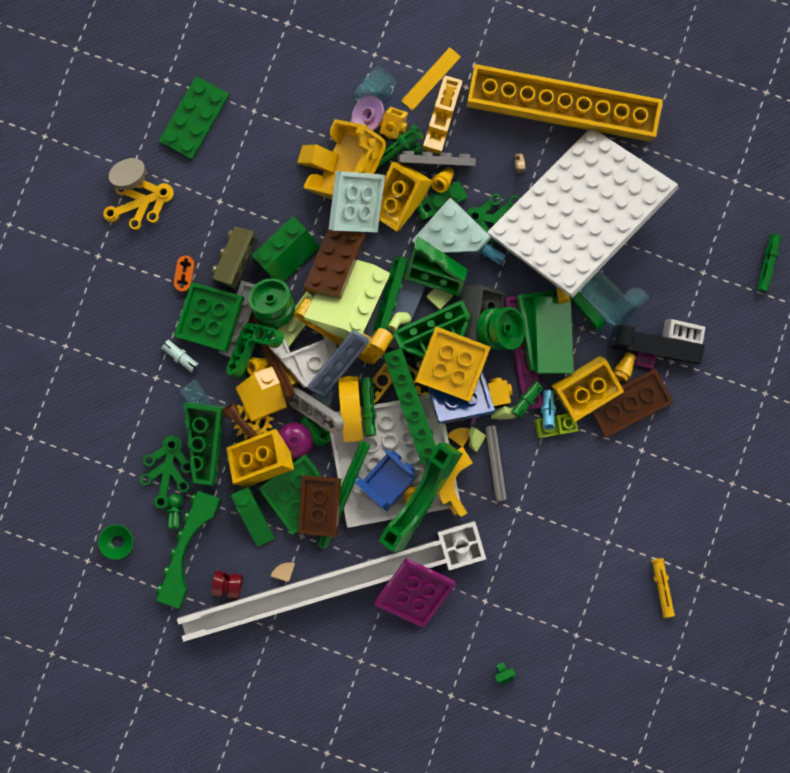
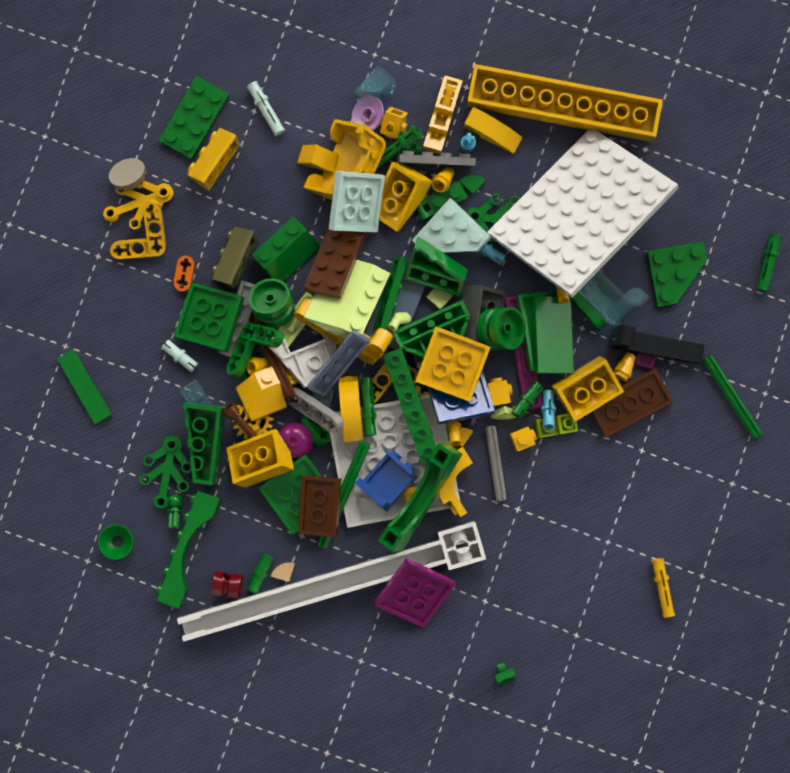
green slope [231,487,275,547] -> none
yellow sticker [401,47,461,110] -> none
yellowish green tile [468,426,486,452] -> none
tan tile [514,154,526,173] -> none
white slope [662,319,706,344] -> none
none -> green tile [57,349,113,425]
none -> yellow beam [110,200,166,259]
none -> yellow slope [188,128,241,191]
none -> light aqua pin [247,81,285,136]
none -> green pin [247,553,274,593]
none -> yellow pin [446,421,462,447]
none -> green tile [459,175,486,195]
none -> medium azure axle [461,133,476,153]
none -> yellow slope [464,107,522,154]
none -> yellow brick [509,426,537,452]
none -> green plate [646,241,707,308]
none -> green axle [703,355,762,439]

